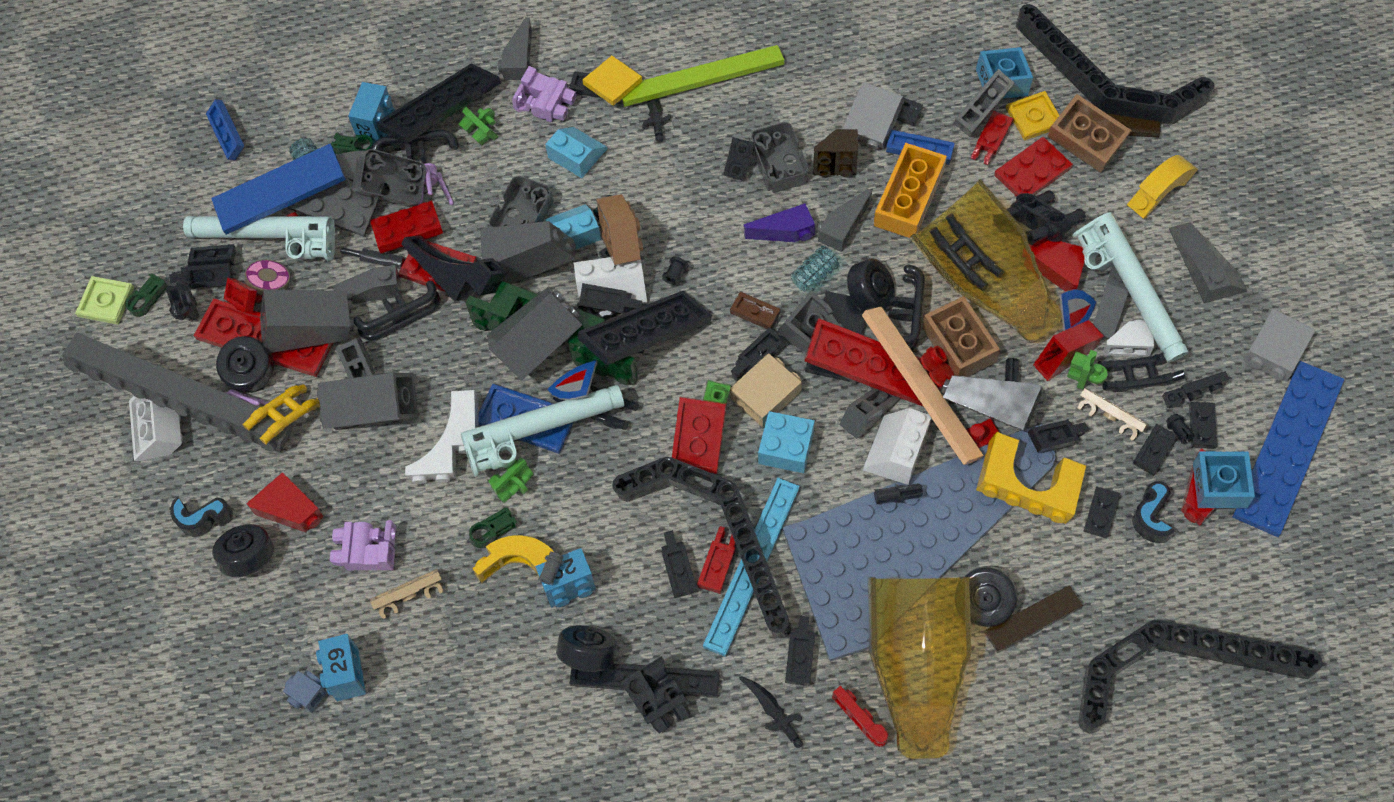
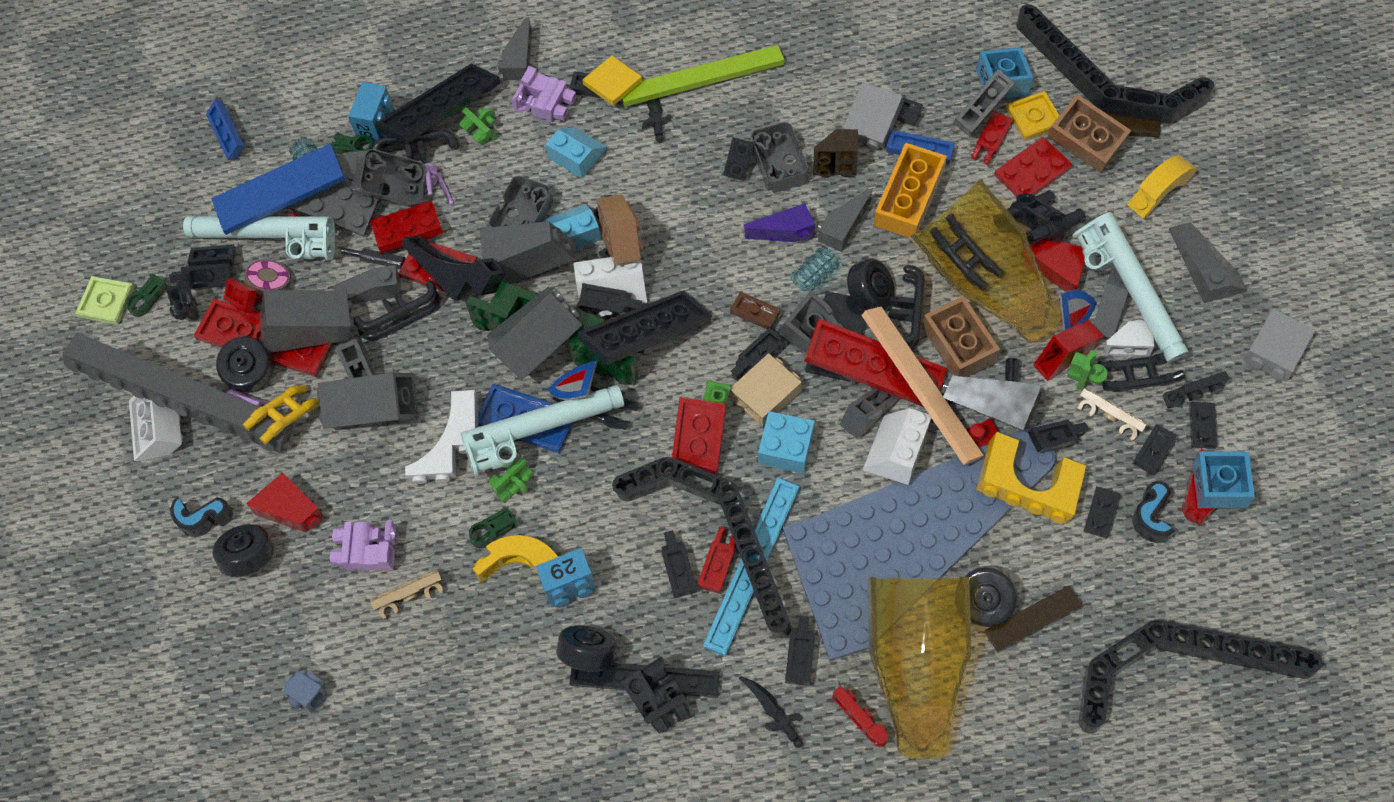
dark azure brick [316,634,366,702] -> none
dark grey pin [538,552,564,585] -> none
black bush [662,256,689,286] -> none
black axle [874,483,923,505] -> none
red plate [921,346,954,387] -> none
black pin [1166,414,1195,444] -> none
blue plate [1232,360,1344,537] -> none

